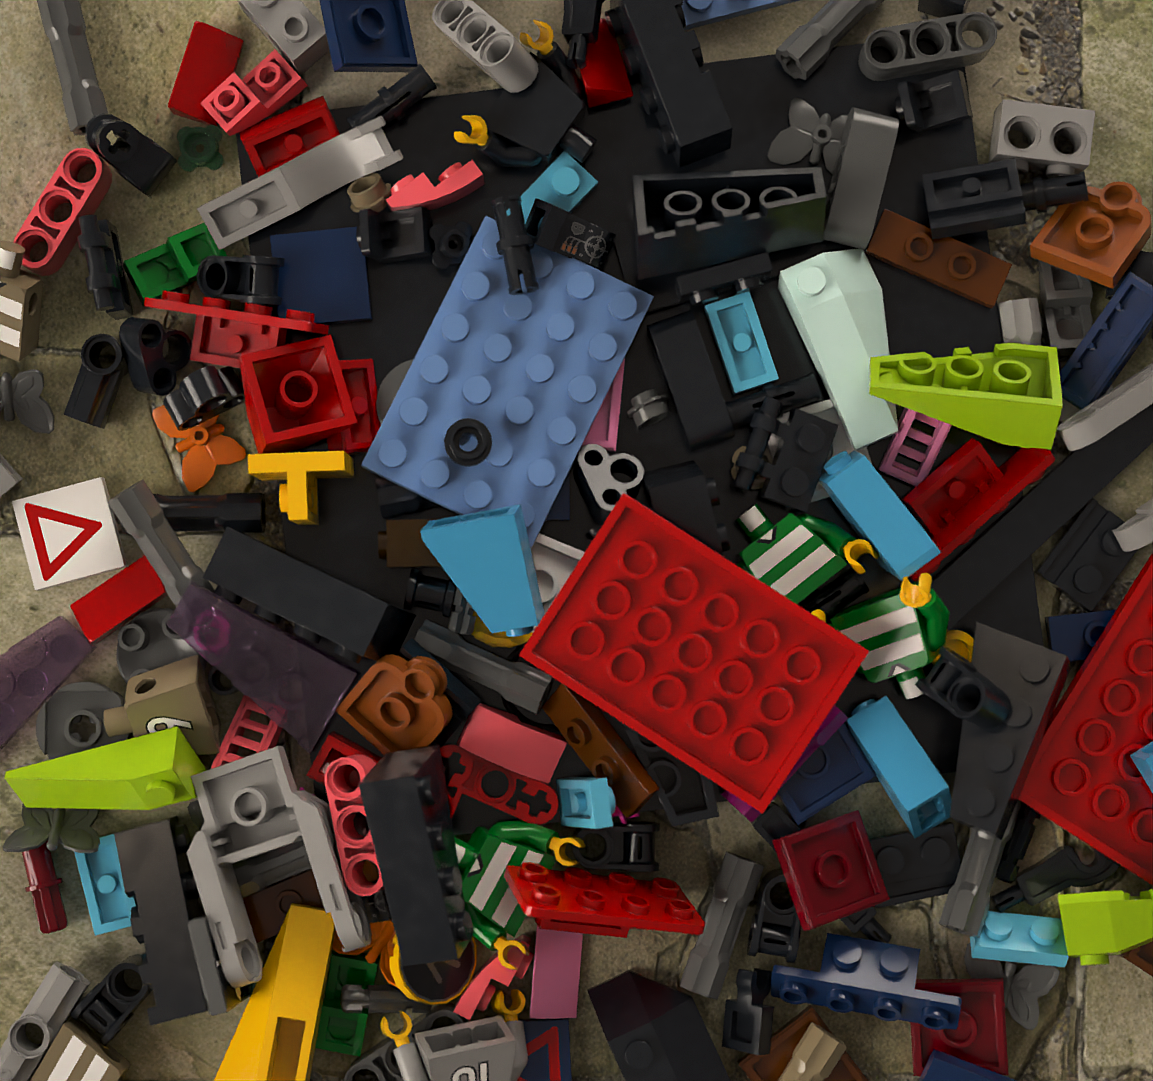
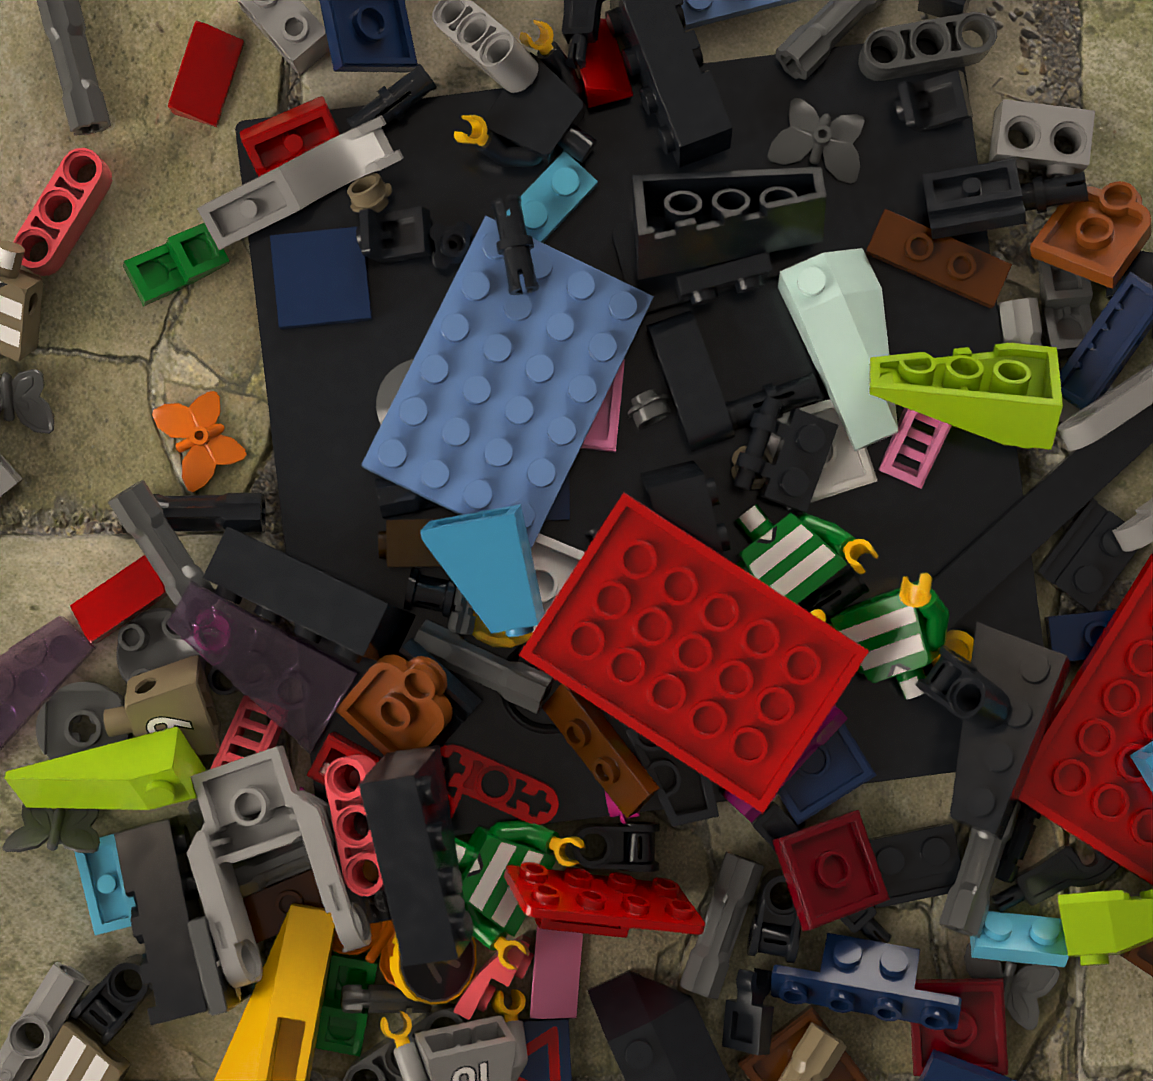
white tile [12,477,128,591] -> none
dark red axle [22,840,68,934] -> none
black piece [64,333,129,429] -> none
black plate [77,214,134,320] -> none
black piece [85,113,177,197] -> none
black piece [119,317,192,396] -> none
red bracket [144,290,329,368] -> none
black piece [163,366,245,431] -> none
clear green plate [177,125,224,172] -> none
black piece [197,255,285,305] -> none
coral slope [201,49,308,136] -> none
red slope [239,335,357,454] -> none
yellow bracket [248,451,354,526] -> none
red slope [327,358,381,455] -> none
coral slope [386,160,485,212] -> none
black plate [444,418,492,467] -> none
coral slope [457,703,567,784] -> none
black leg [525,198,616,269] -> none
medium azure plate [556,777,616,829] -> none
black piece [573,444,644,526] -> none
medium azure plate [704,292,779,395] -> none
dark azure slope [819,451,941,581] -> none
dark grey beam [823,107,899,250] -> none
dark azure slope [846,695,952,838] -> none
red bracket [902,438,1056,582] -> none

